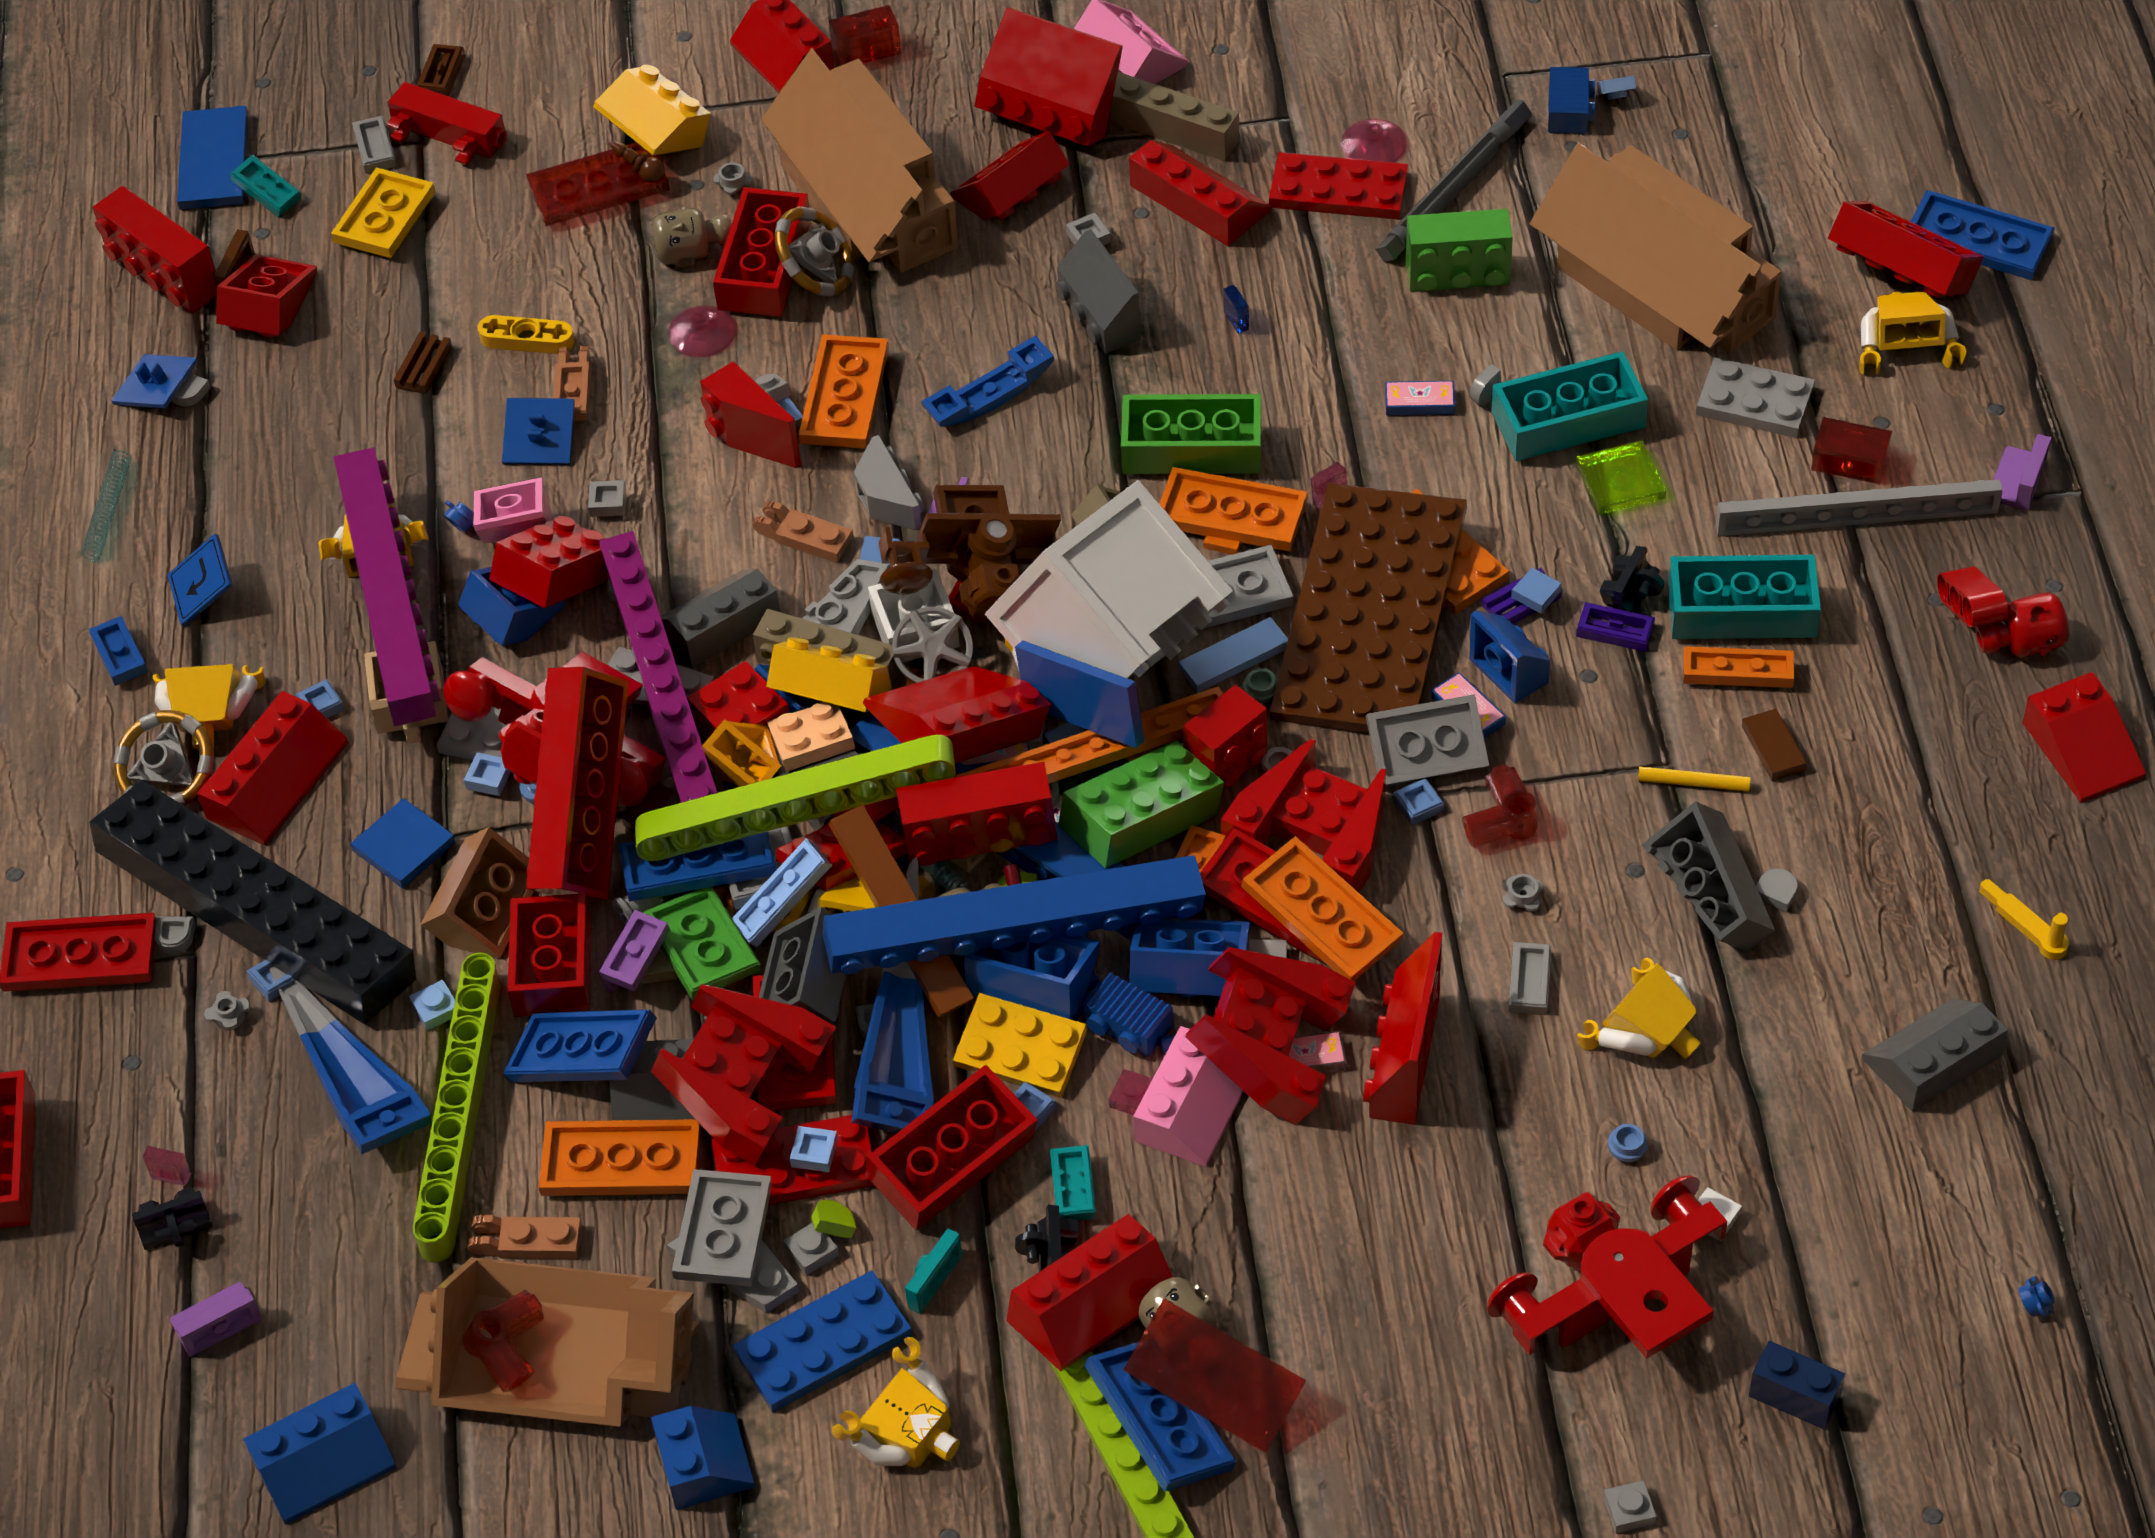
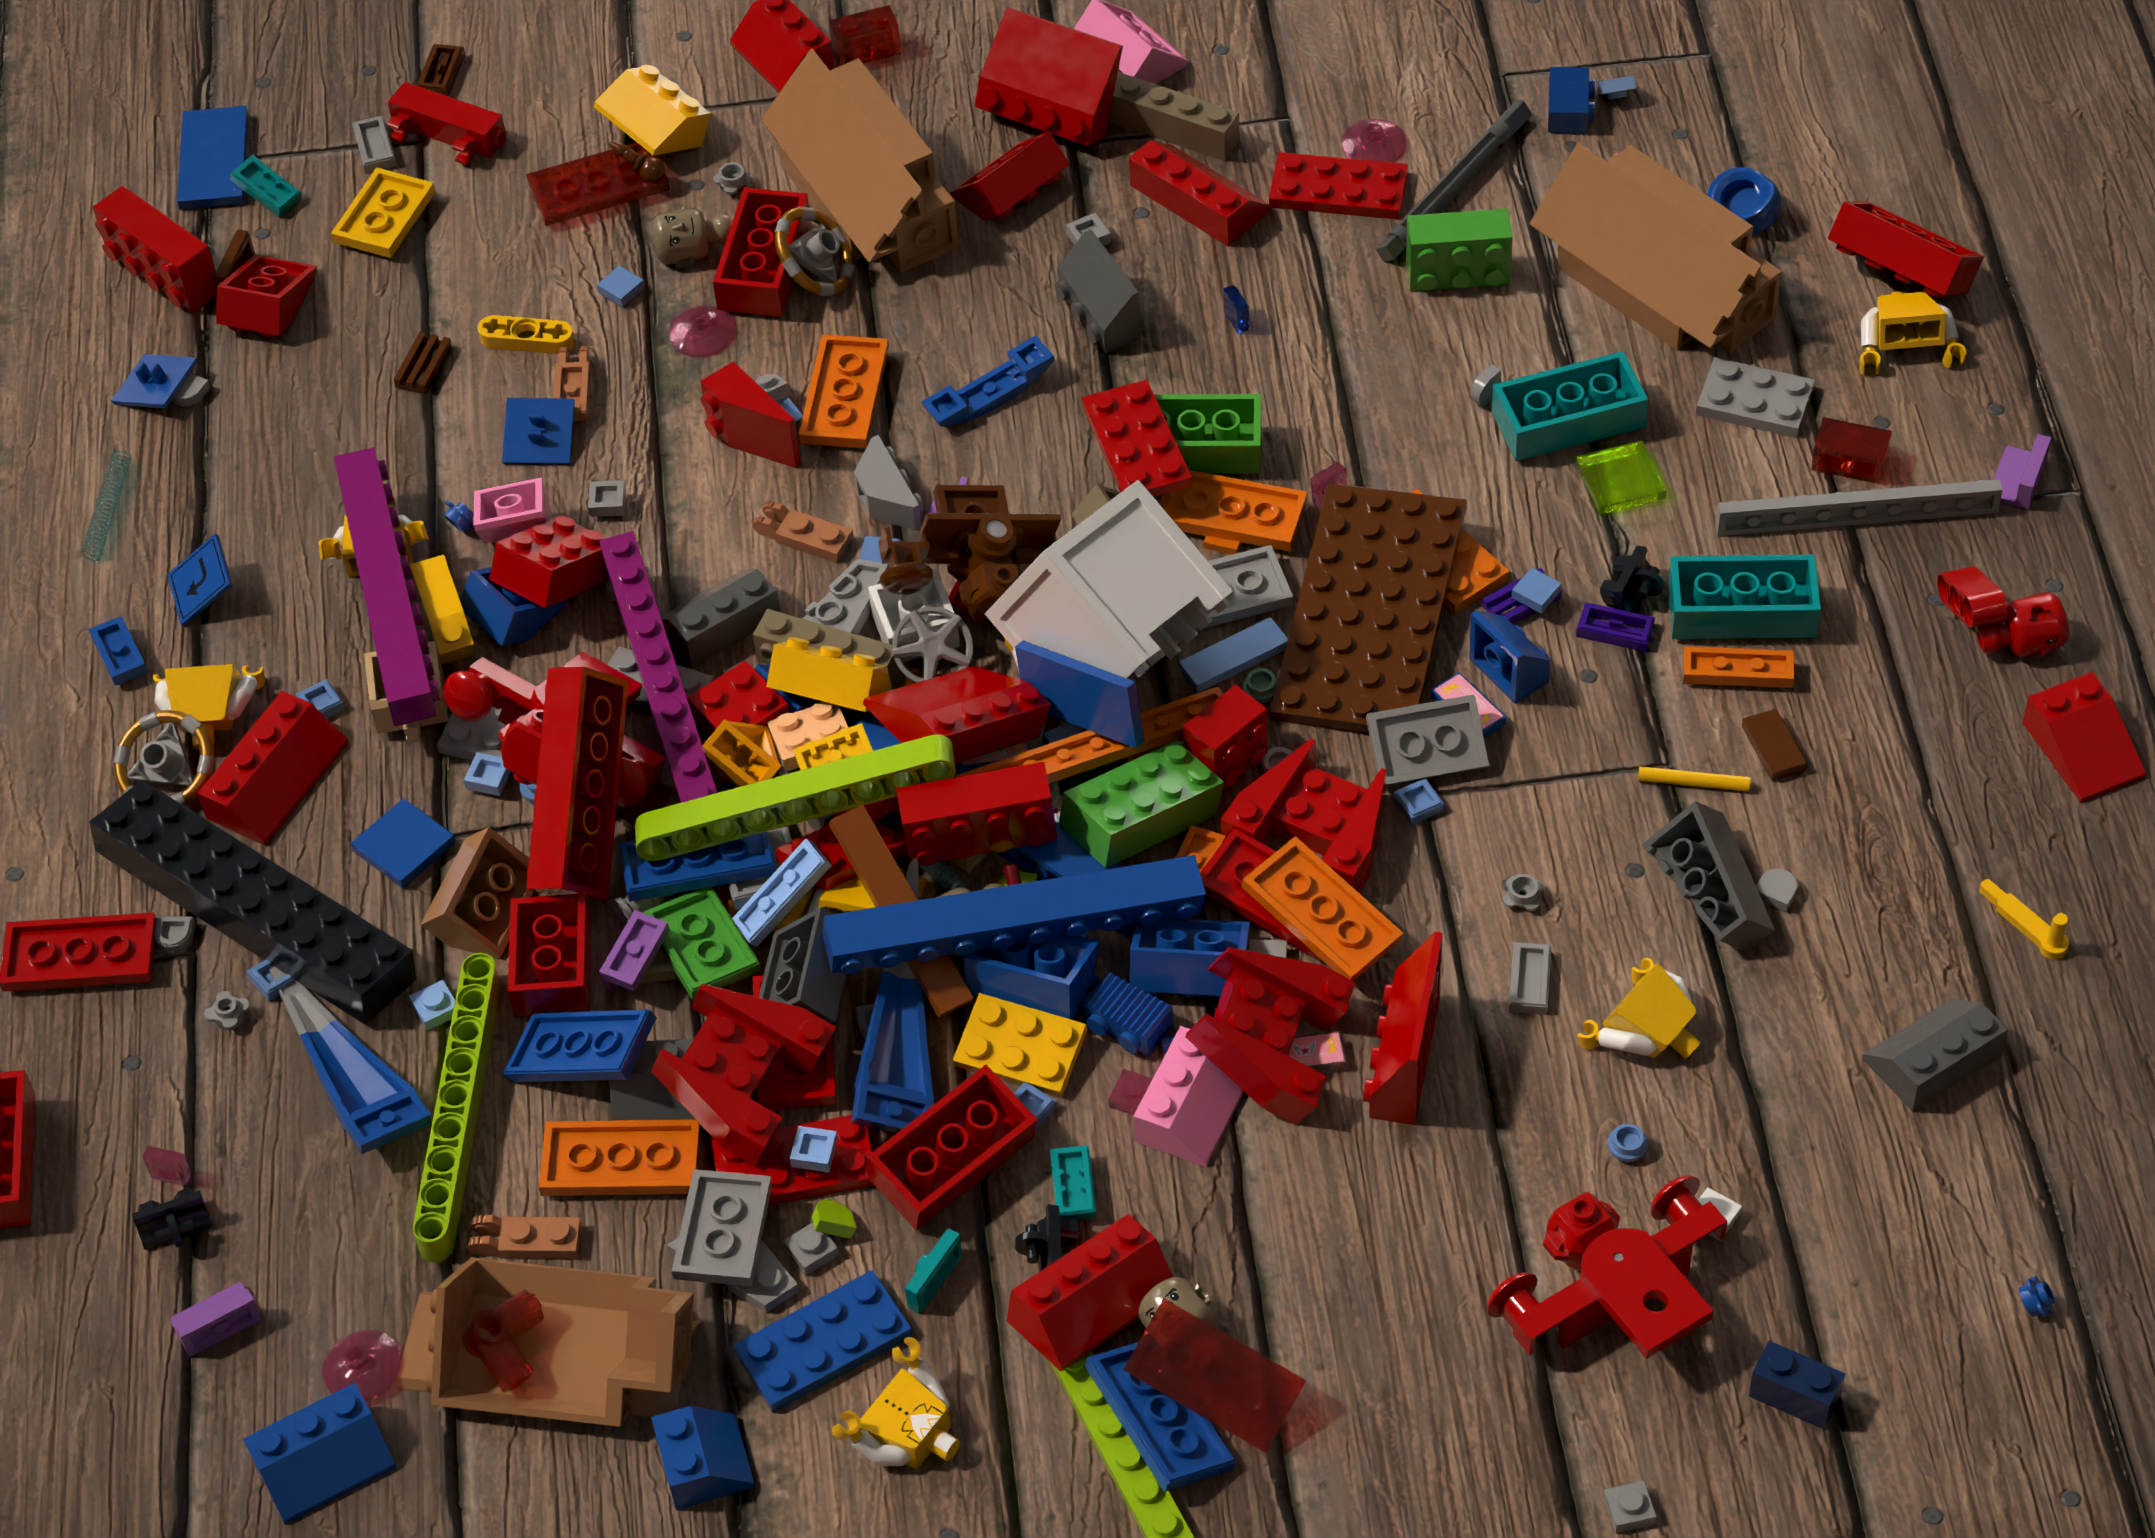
tile [1385,381,1455,415] -> none
clear red piece [1462,764,1538,848] -> none
blue tile [1911,190,2055,280] -> none
none -> clear pink dish [322,1330,401,1401]
none -> yellow slope [410,554,475,664]
none -> medium blue tile [597,266,645,307]
none -> yellow bracket [793,723,873,770]
none -> red plate [1081,380,1192,497]
none -> blue piece [1706,167,1782,235]

